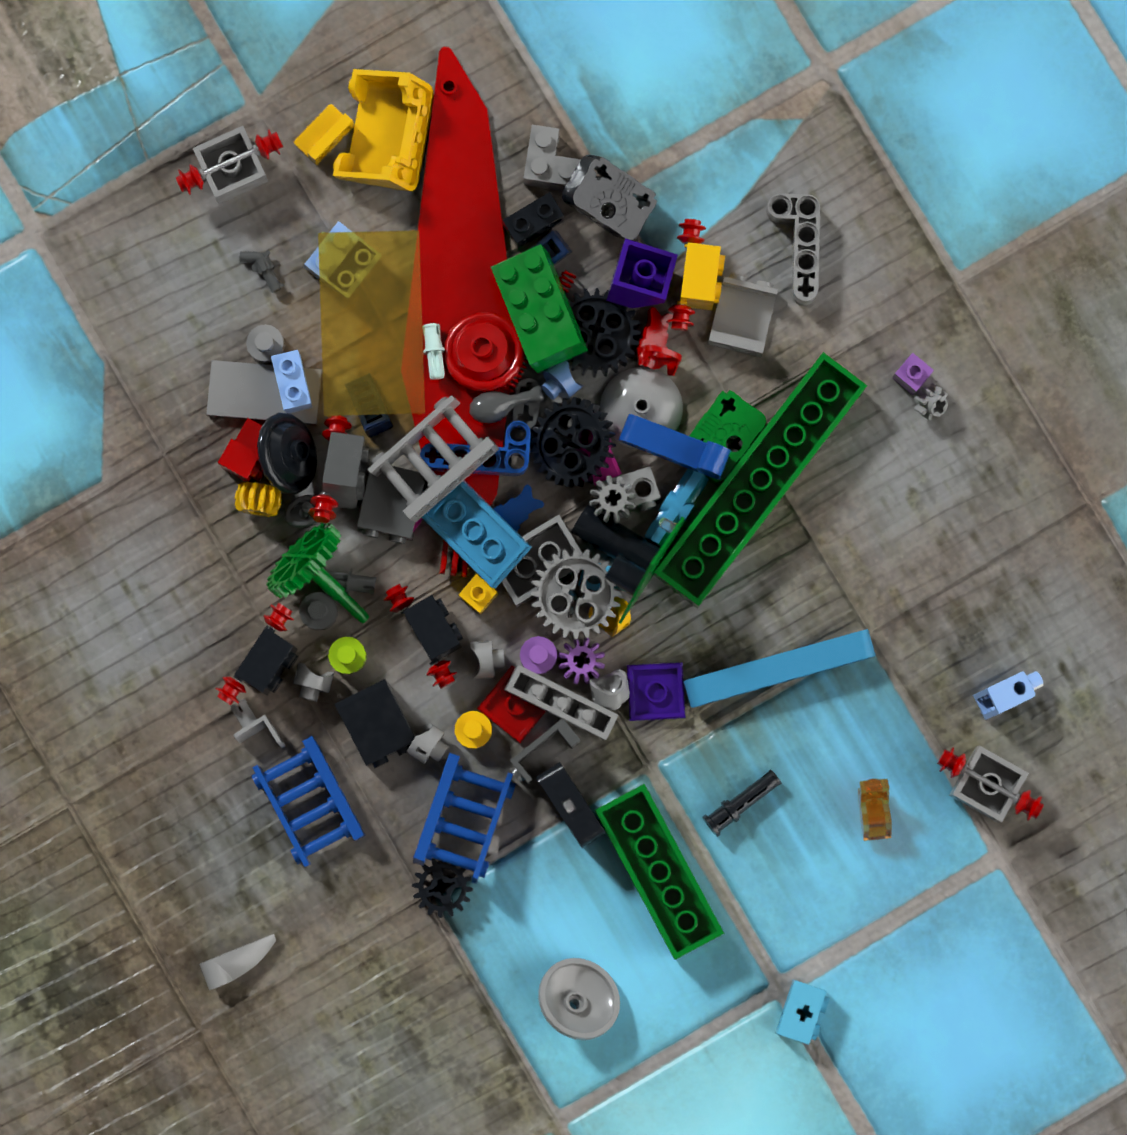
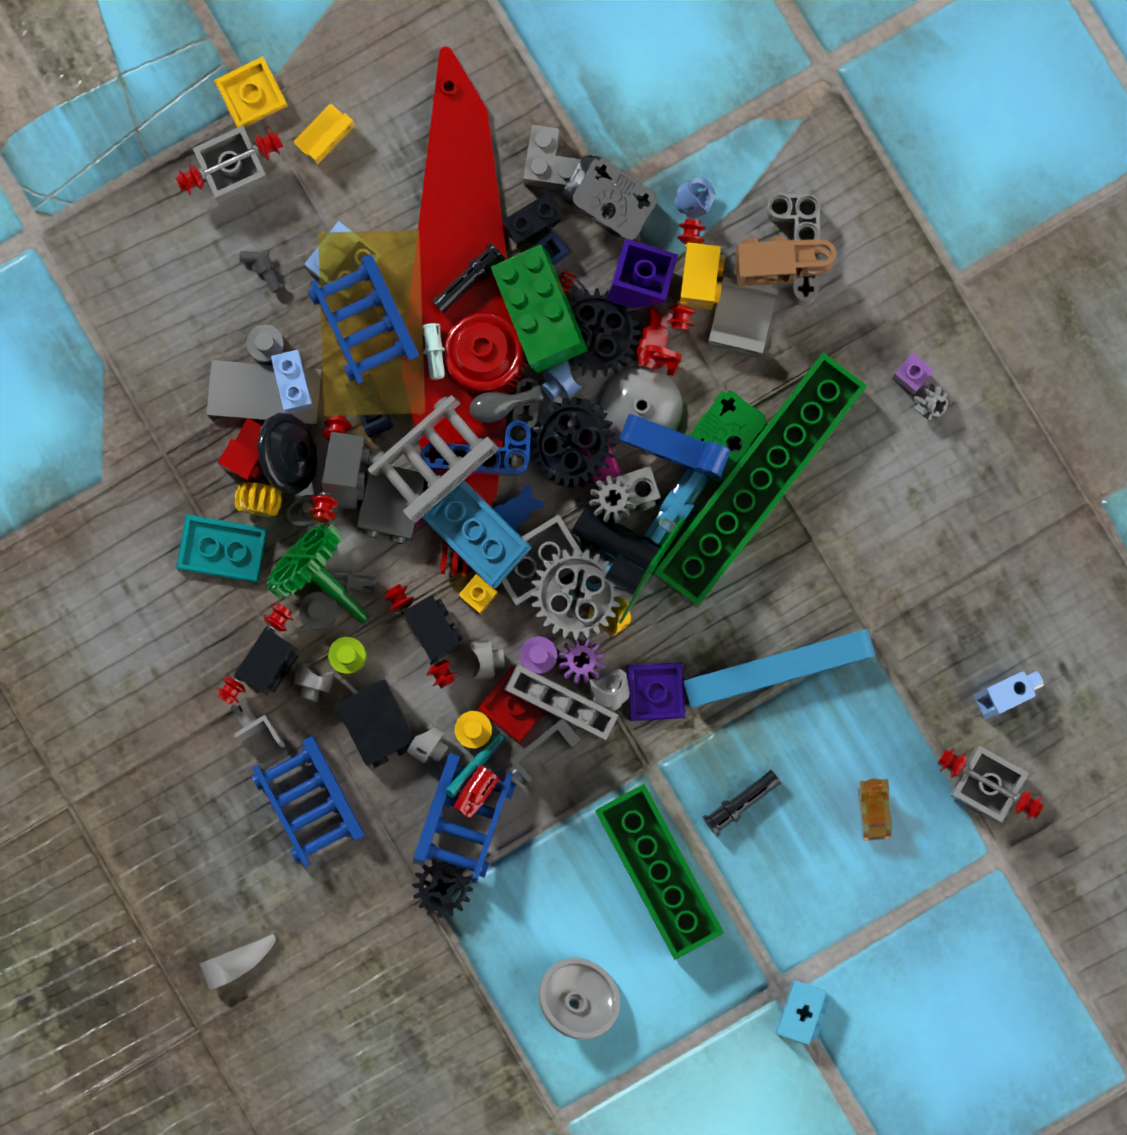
yellow windscreen [333,69,434,191] -> none
black axle [536,762,606,848] -> none
none -> teal tile [176,514,268,583]
none -> yellow plate [214,56,288,128]
none -> blue fence [307,254,419,385]
none -> black pin [431,242,506,314]
none -> teal bar [445,733,505,798]
none -> red hinge [454,765,500,818]
none -> medium blue piece [675,178,716,219]
none -> medium nougat brick [735,236,836,287]

